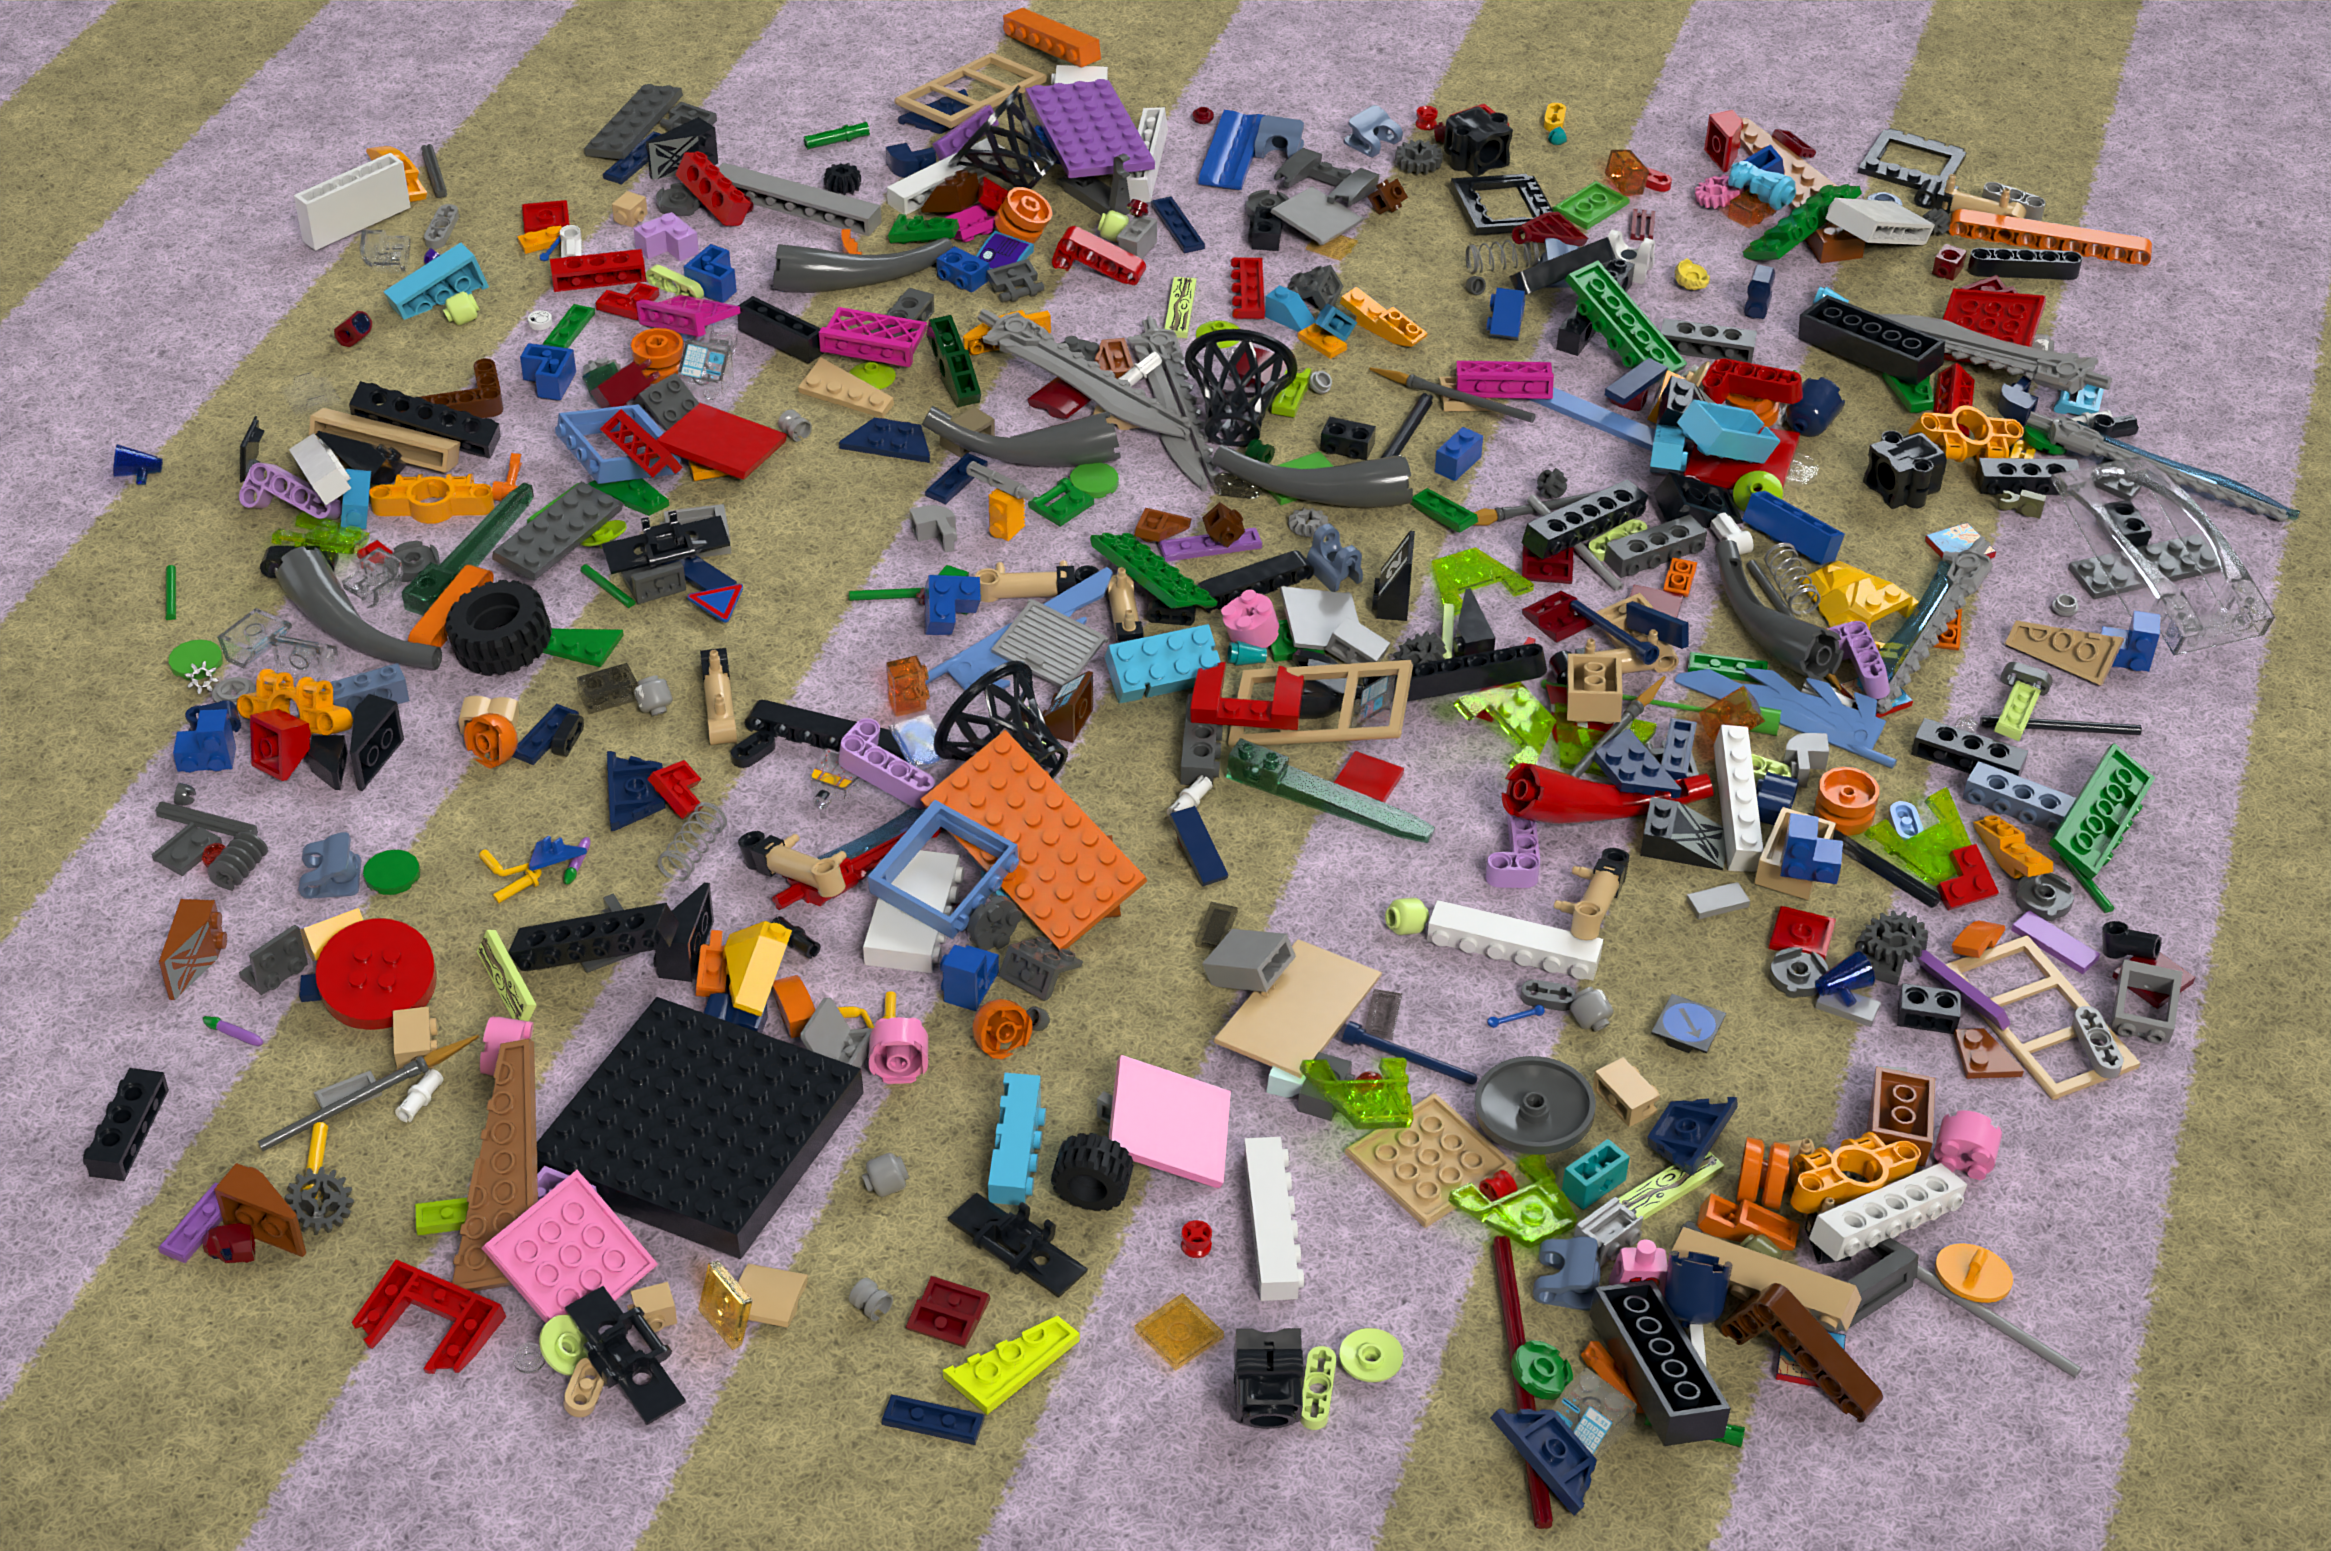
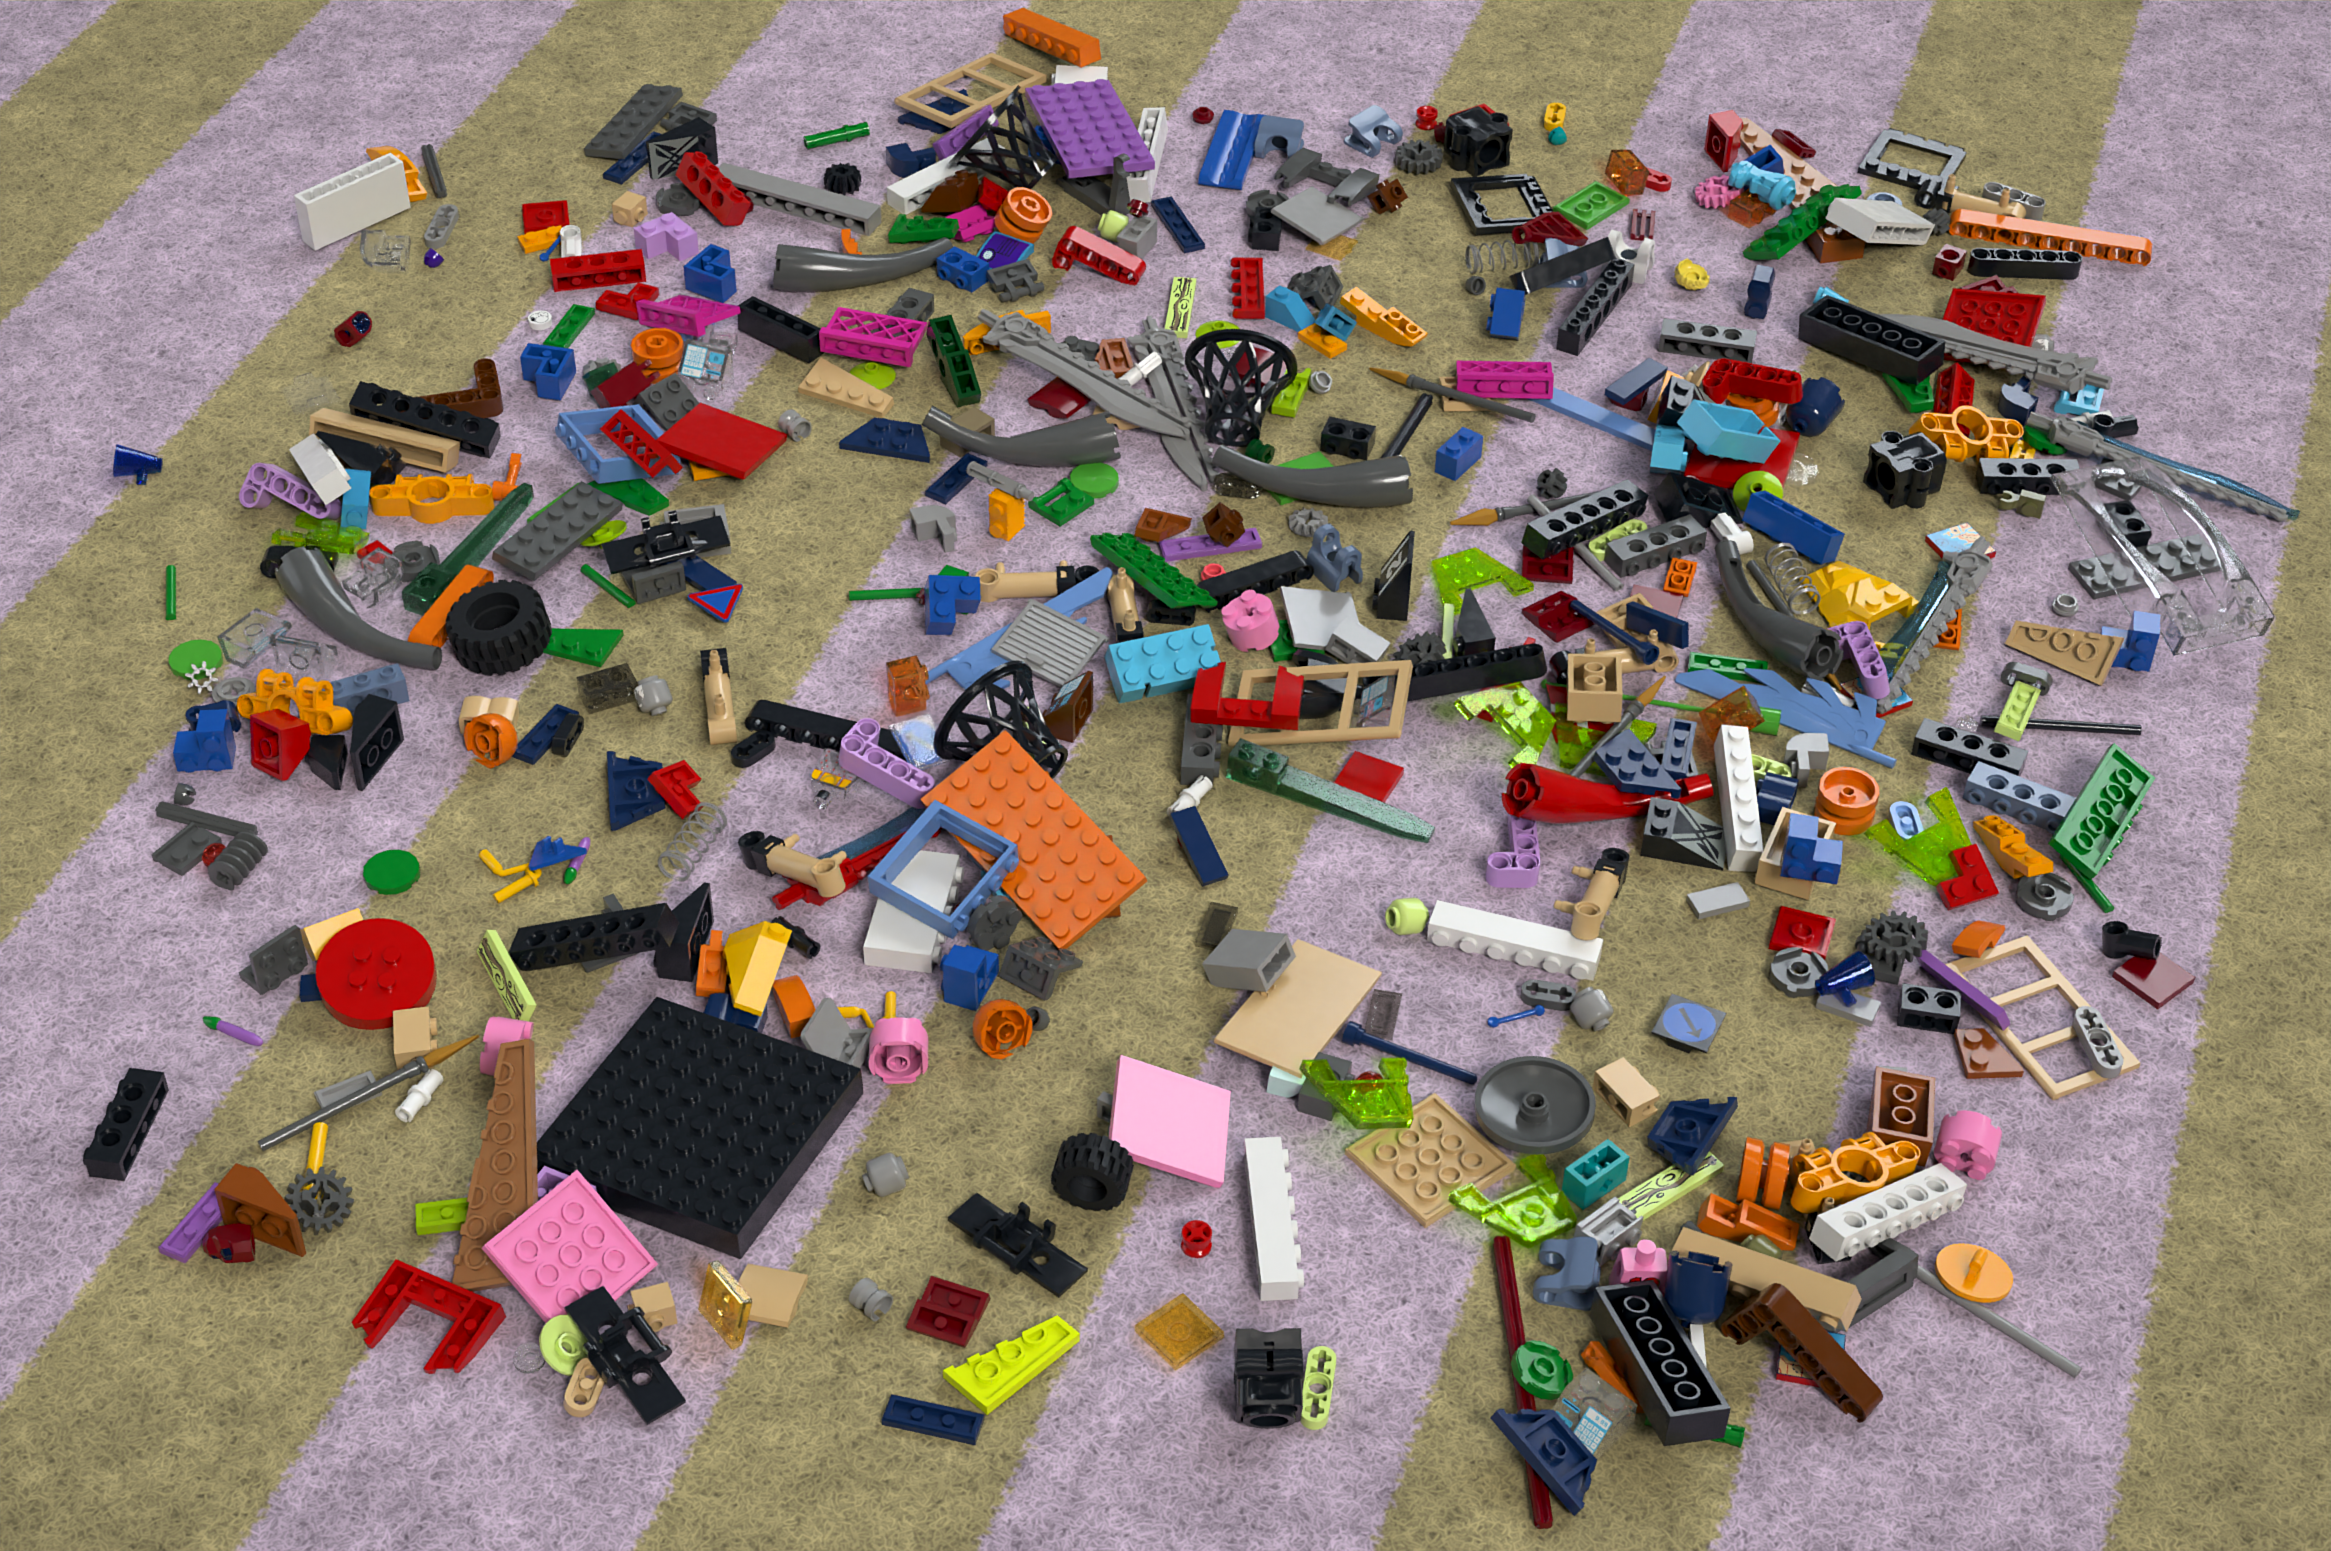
dark orange slope [159,899,227,1000] -> none
black piece [240,416,265,483] -> none
sand blue piece [298,832,362,899] -> none
medium azure wedge [383,243,489,320] -> none
yellowish green head [443,291,480,325] -> none
yellowish green beam [646,264,704,299] -> none
medium azure wedge [988,1073,1046,1205] -> none
teal cone [1227,640,1267,666] -> none
yellowish green dish [1339,1328,1403,1382] -> none
green tile [1410,488,1478,533] -> none
red wheel [1479,1169,1518,1208] -> none
green plate [1565,261,1688,384] -> none
black axle [1807,813,1941,908] -> none
tile [2011,911,2100,974] -> none
light grey window [2111,959,2183,1044] -> none
none -> coral plate [1201,563,1226,581]

